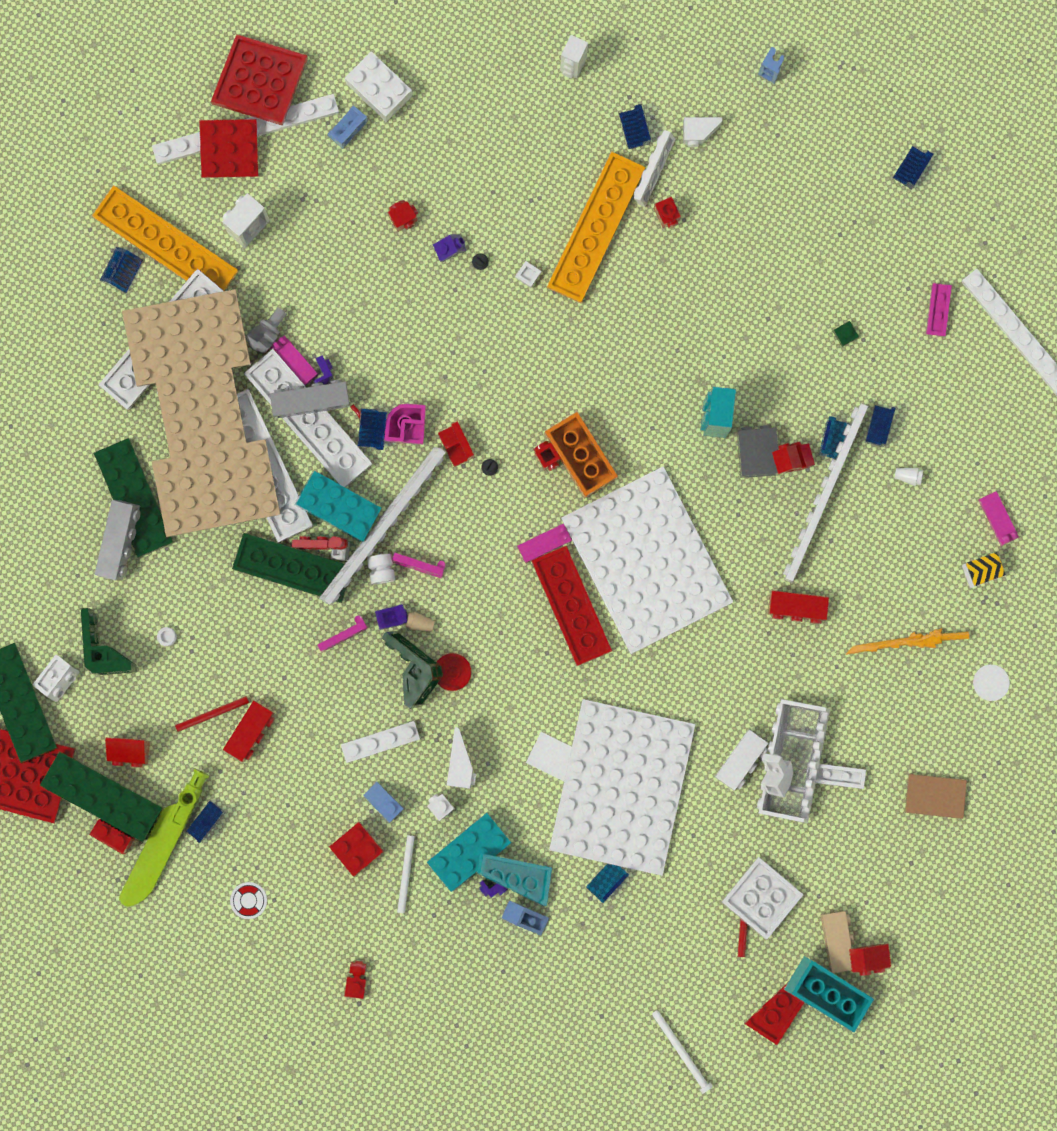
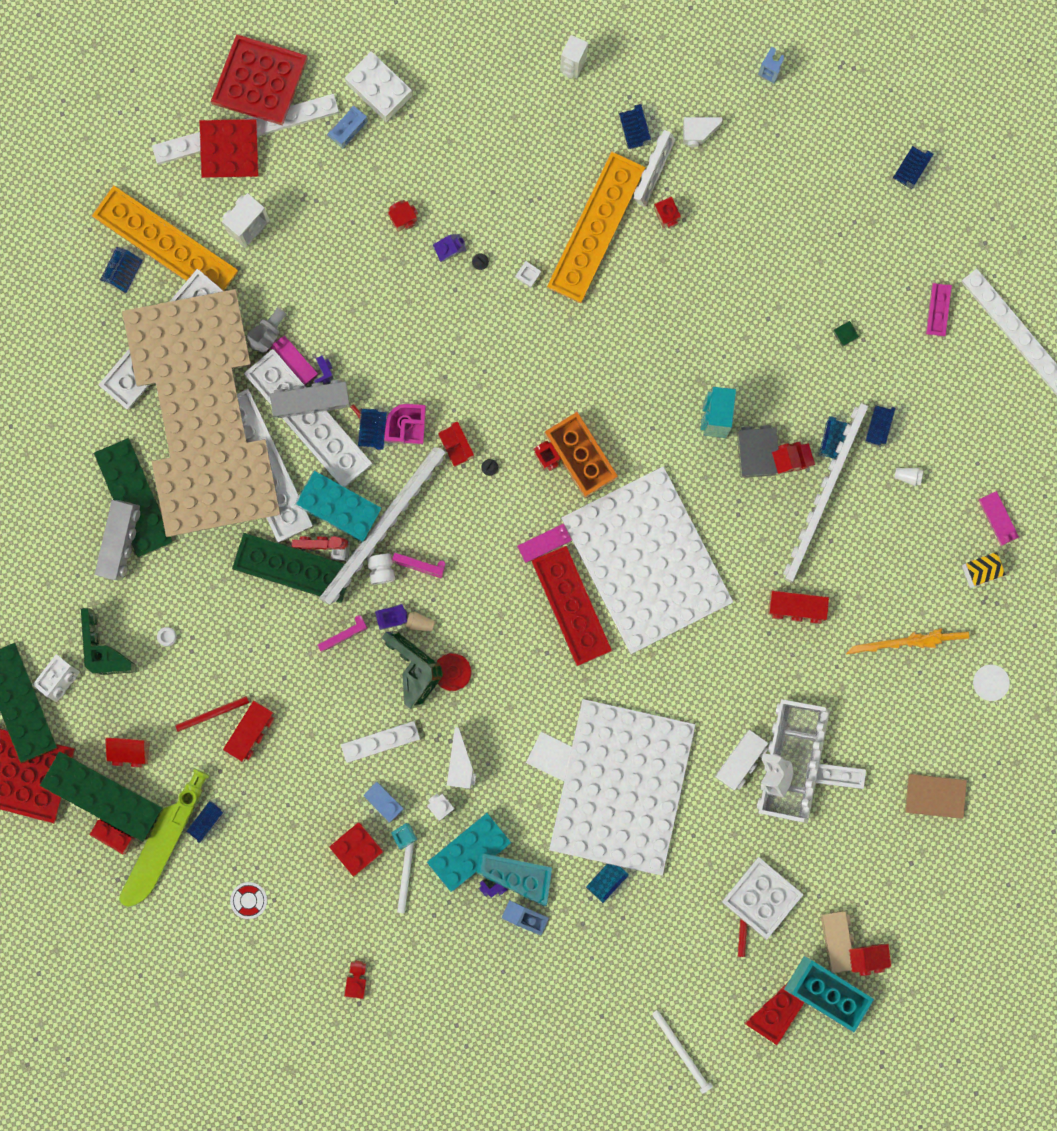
none -> teal tile [391,823,417,850]

